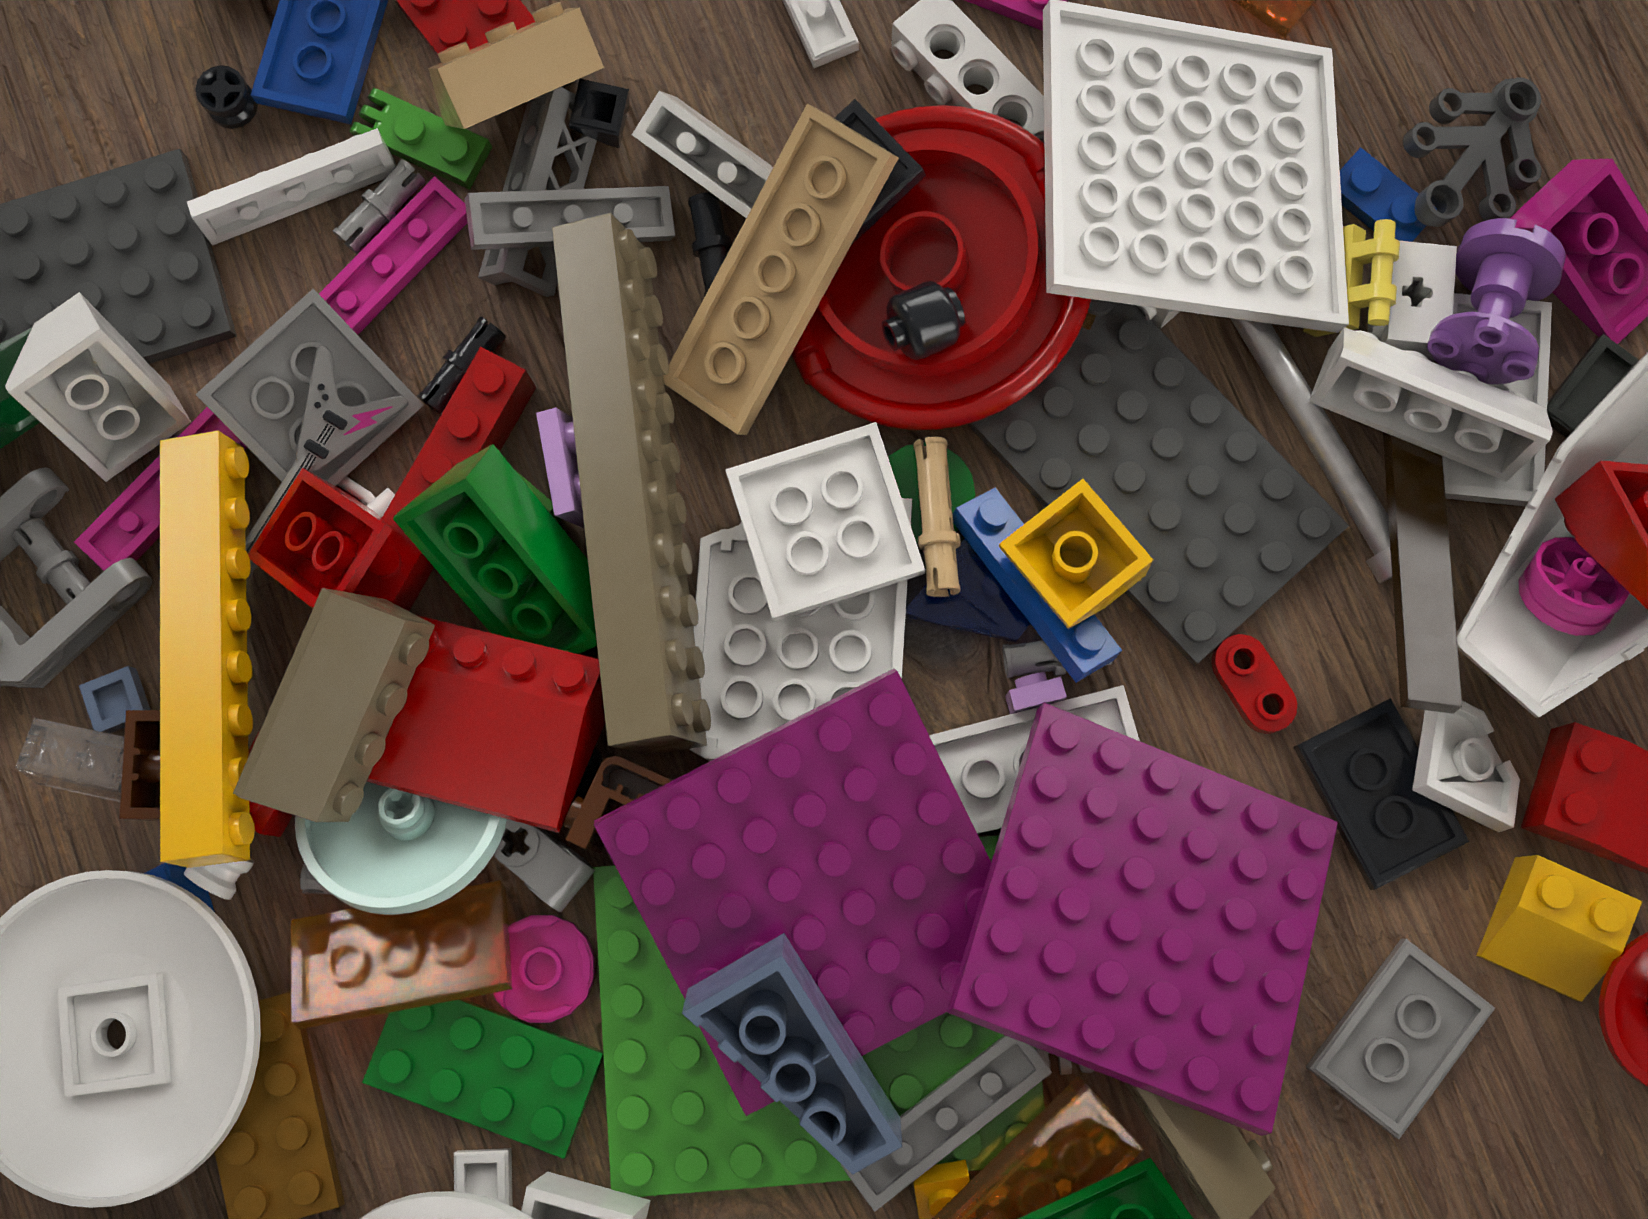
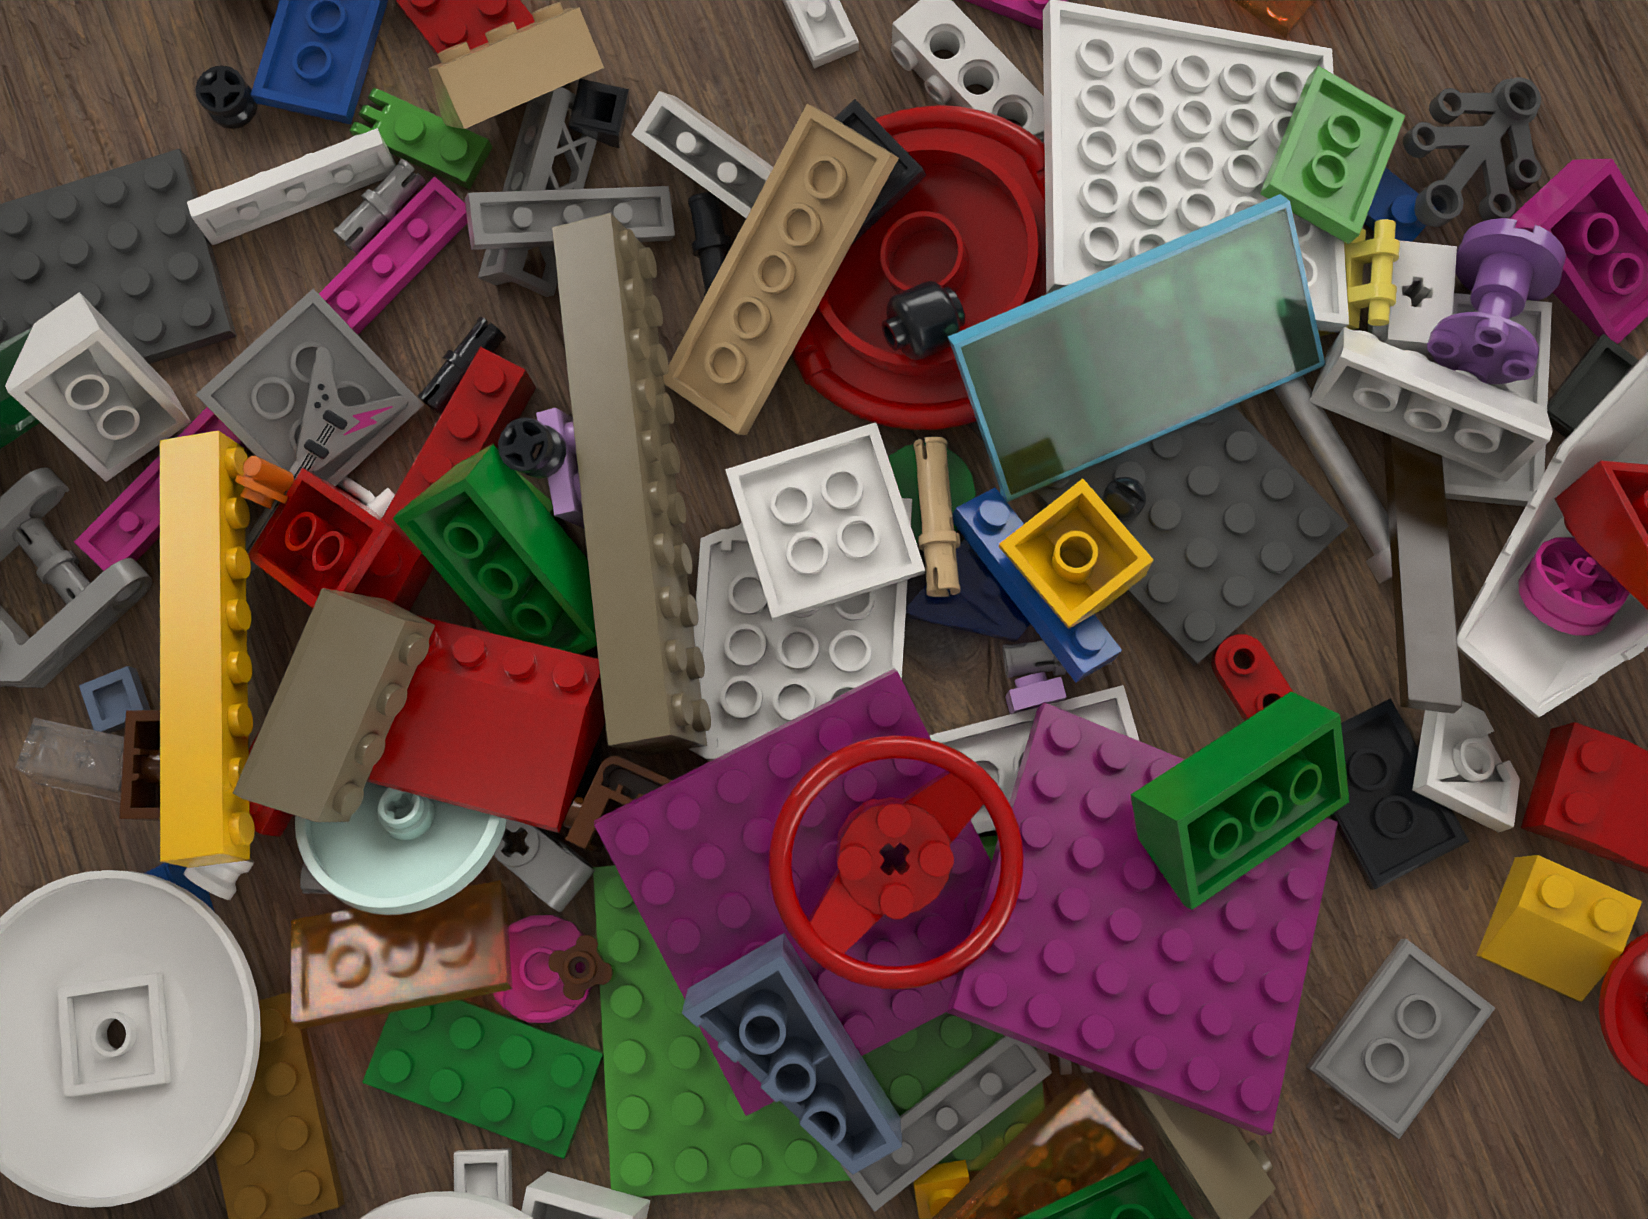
none -> orange plate [235,456,294,509]
none -> black wheel [498,417,567,479]
none -> reddish brown plate [548,935,613,1000]
none -> red piece [768,735,1024,989]
none -> clear green door [948,194,1325,502]
none -> black hinge [1102,477,1146,521]
none -> green slope [1130,692,1349,910]
none -> bright green plate [1260,65,1405,244]

